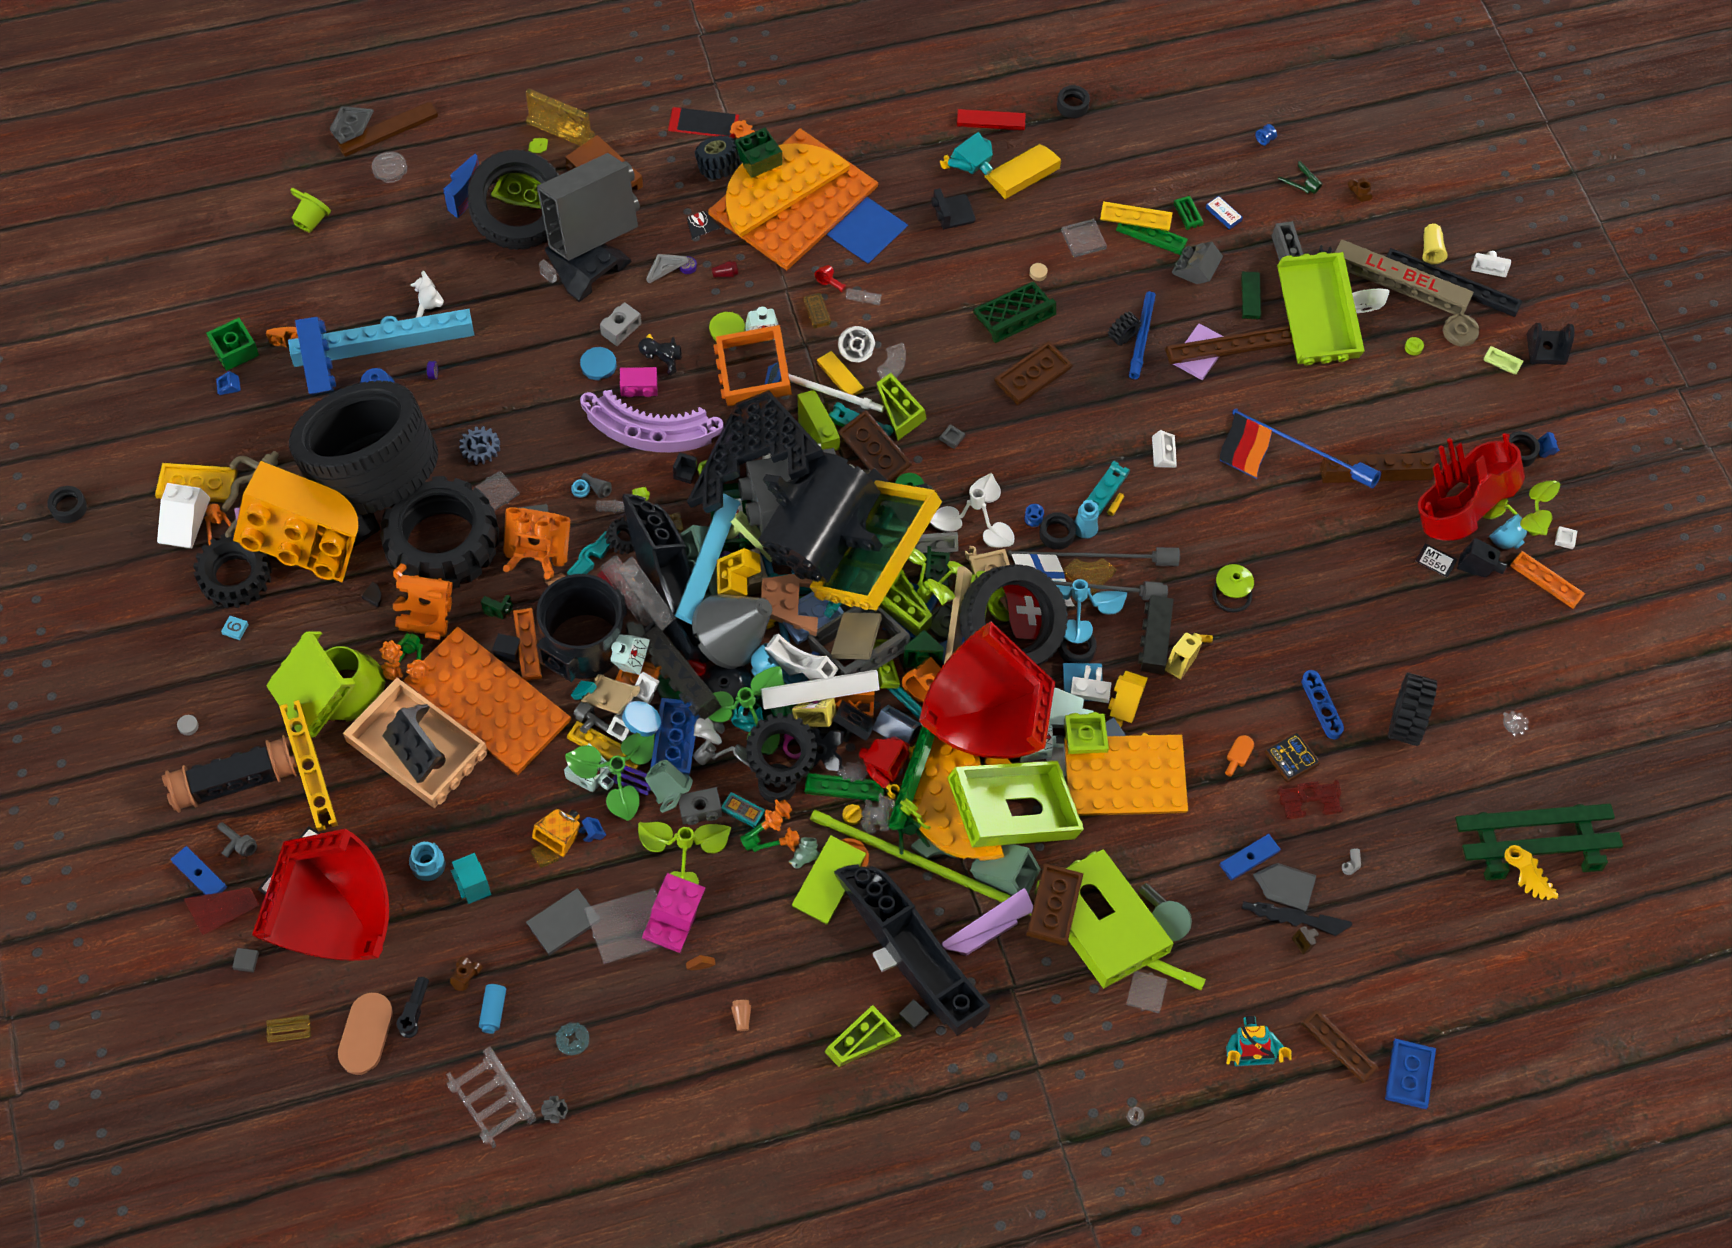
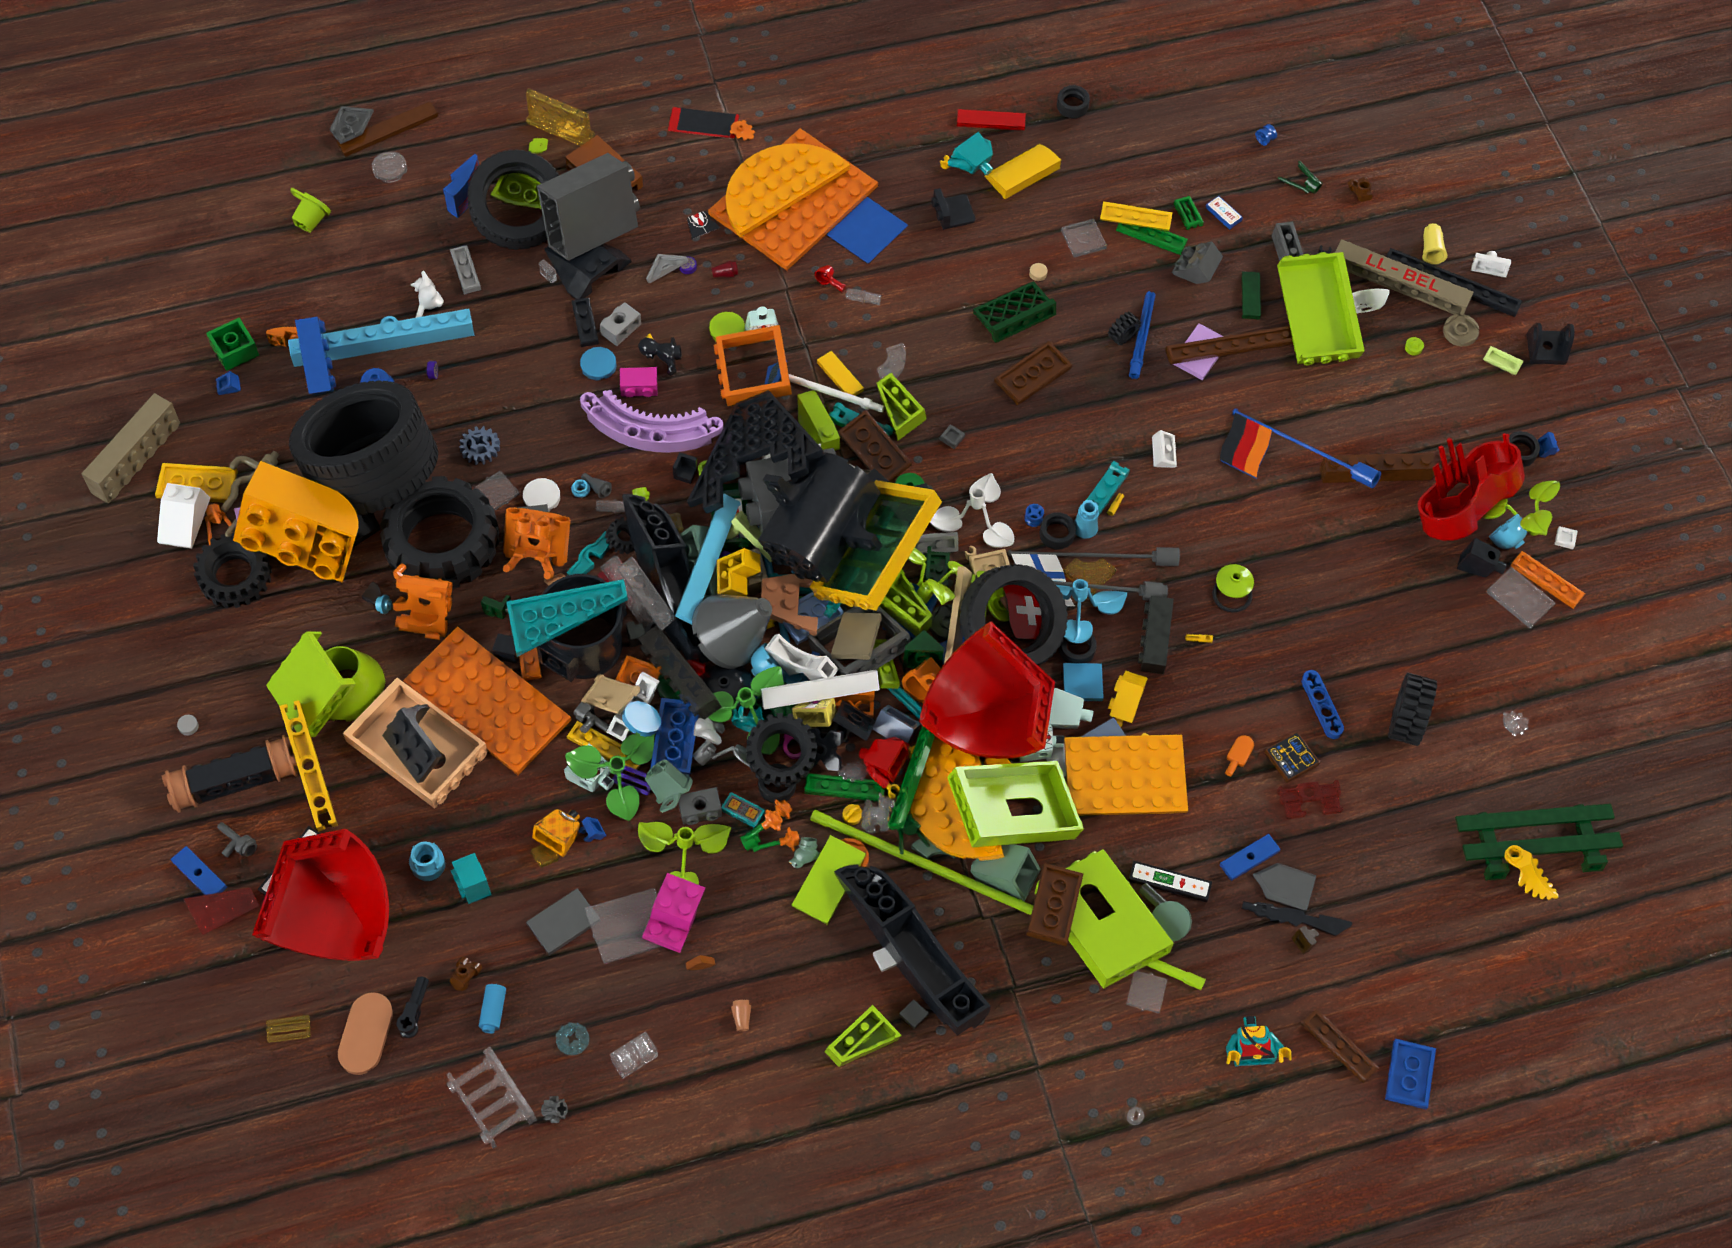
black tyre [47,486,87,523] -> none
medium azure tile [221,616,249,640] -> none
dark grey tile [232,948,259,972] -> none
orange plant [379,633,430,681] -> none
teal tile [571,680,597,700] -> none
light aqua torso [611,634,650,675] -> none
black wheel [695,135,741,179] -> none
dark green slope [735,127,782,178] -> none
clear yellow tile [804,293,831,328] -> none
white cylinder [838,326,875,362] -> none
lime plate [900,798,931,829] -> none
lavender wedge [941,888,1033,956] -> none
lime plate [1064,712,1109,754] -> none
white hinge [1070,665,1111,703] -> none
light yellow torso [1165,633,1202,680] -> none
light grey arm [1341,849,1361,875] -> none
sticker [1415,543,1458,578] -> none
none -> dark tan brick [81,393,180,504]
none -> medium azure plate [375,595,392,614]
none -> light grey tile [450,245,481,294]
none -> teal wing [507,579,628,657]
none -> white tile [523,478,560,511]
none -> black tile [571,297,599,347]
none -> clear brick [610,1032,658,1079]
none -> tile [1129,861,1212,902]
none -> clear tile [1486,567,1555,629]

